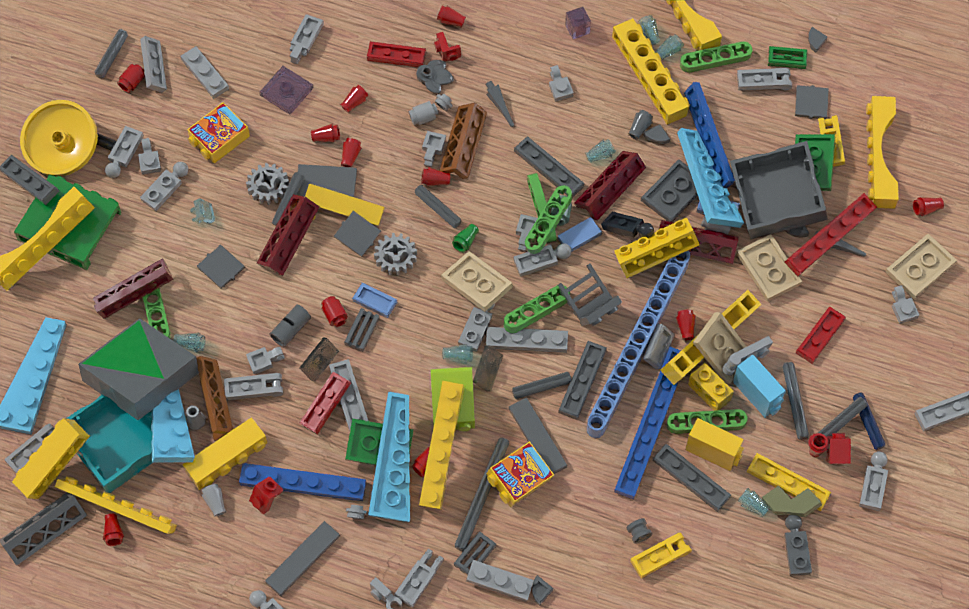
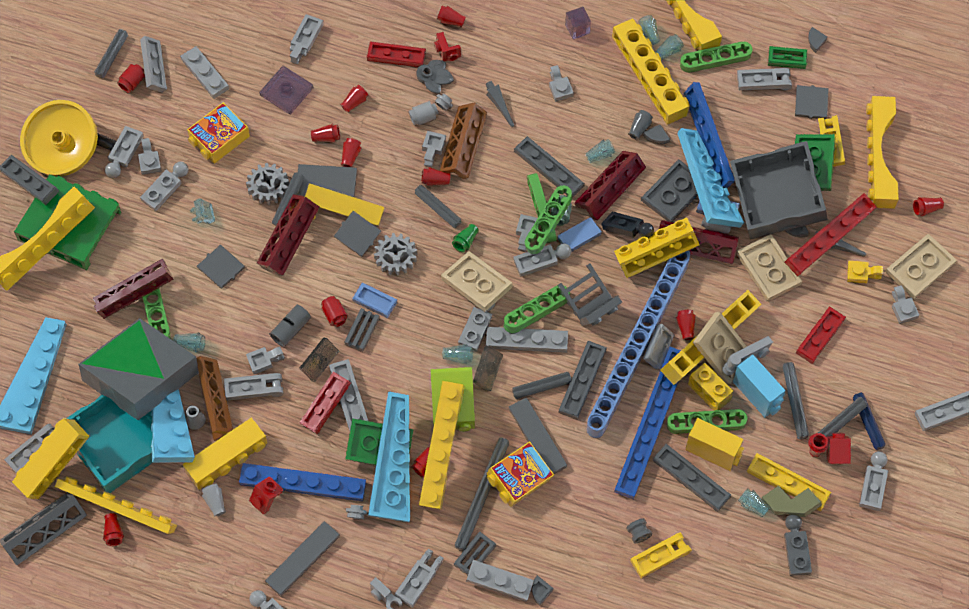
none -> yellow plate [847,261,883,283]

